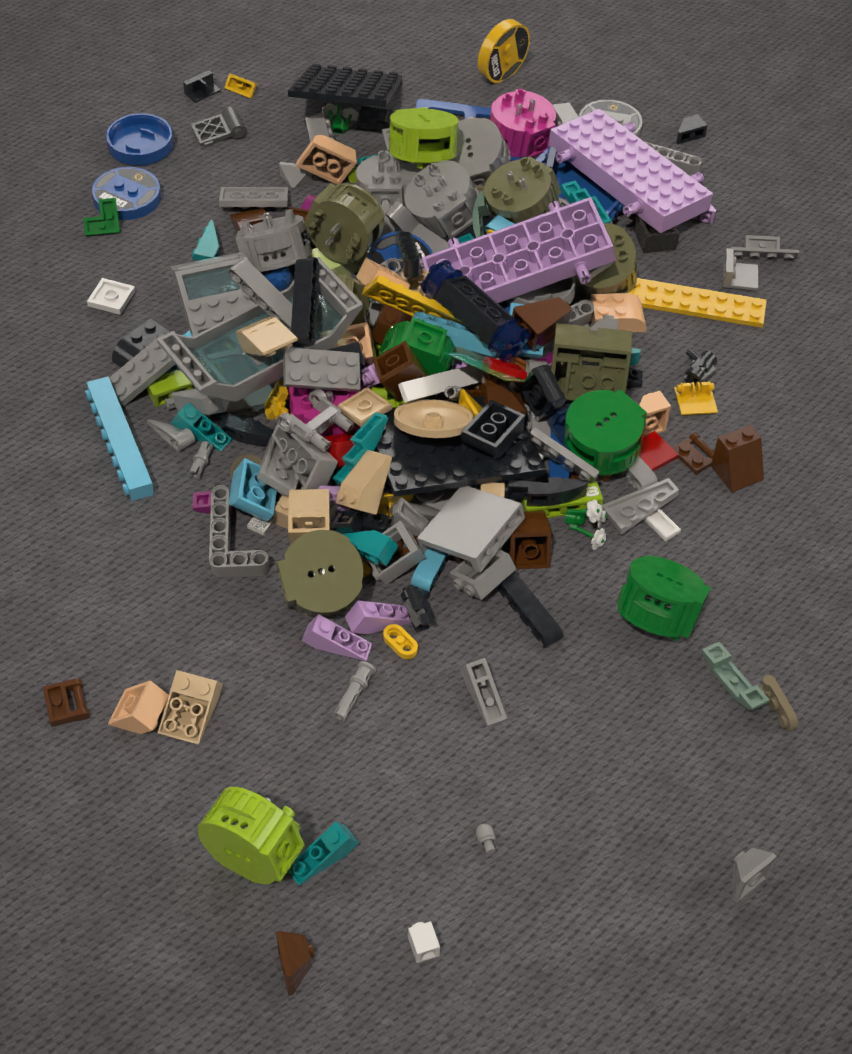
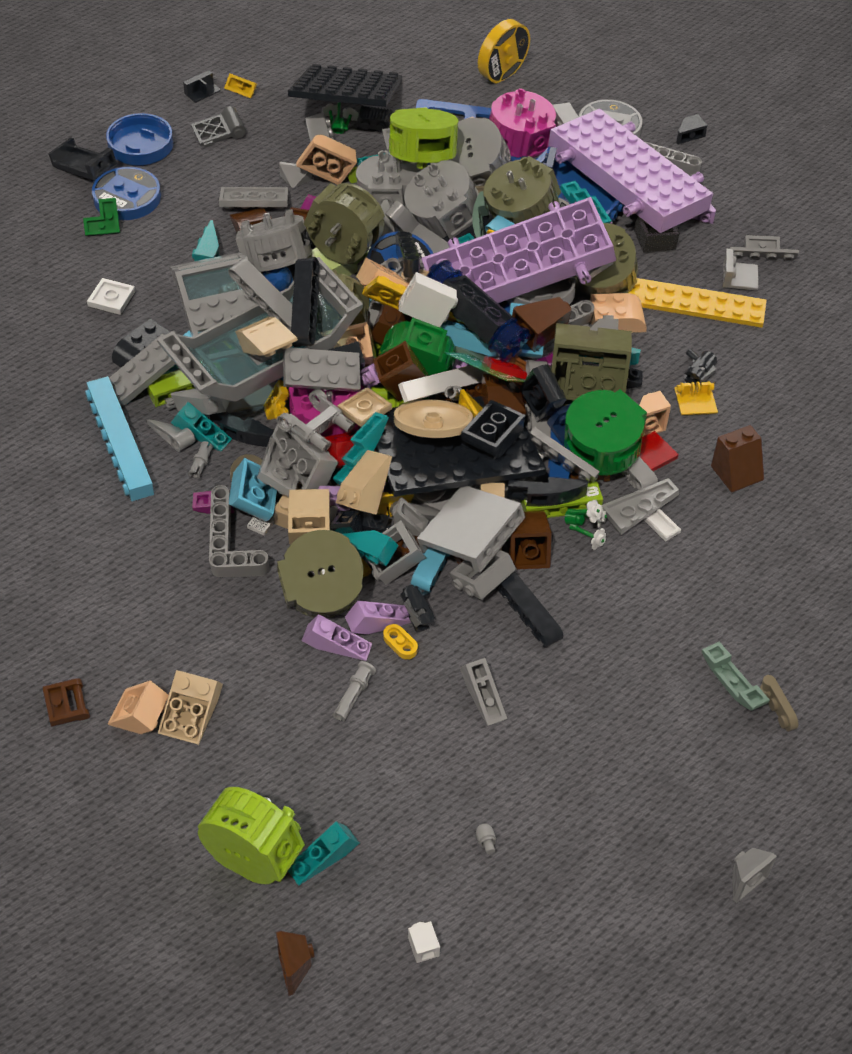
green piece [617,556,711,641] -> none
reddish brown plate [672,432,714,475] -> none
none -> black panel [49,137,117,180]
none -> white brick [399,272,458,327]

